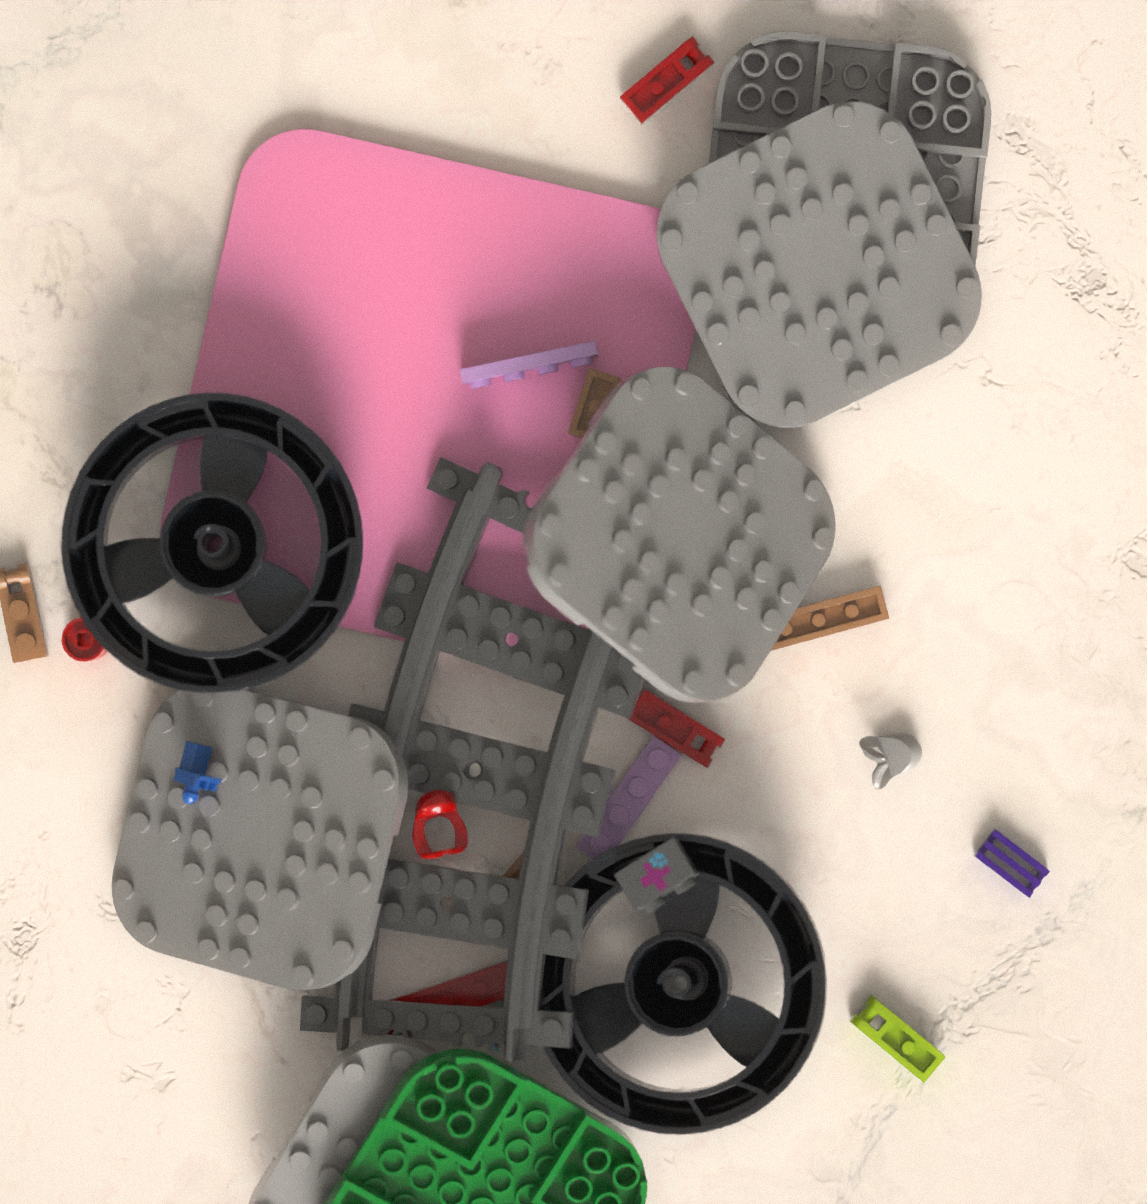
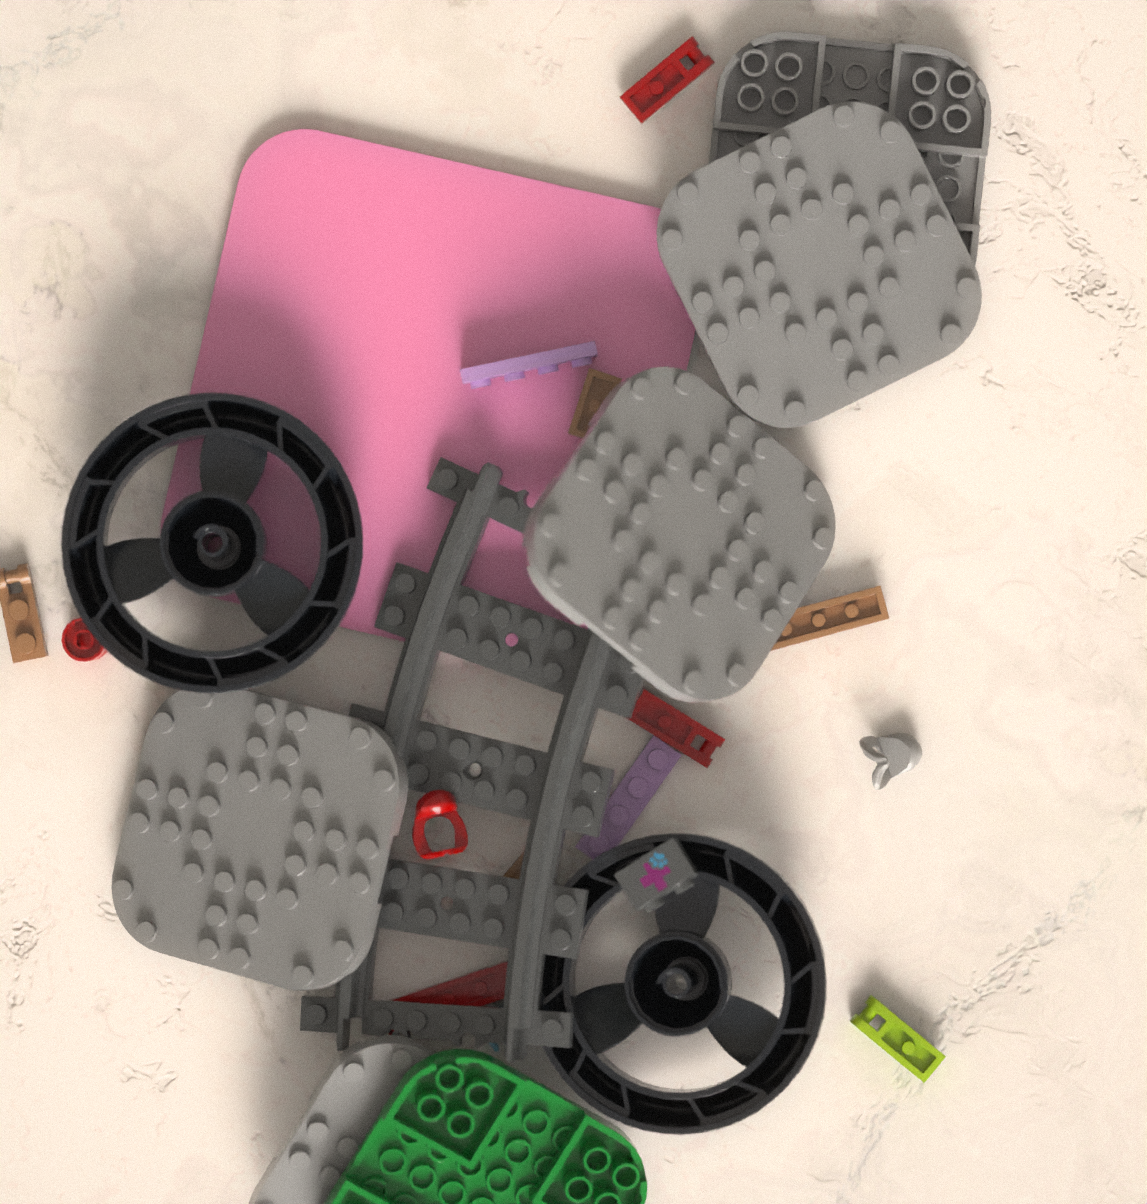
blue piece [173,741,222,804] -> none
dark purple tile [974,829,1050,898] -> none

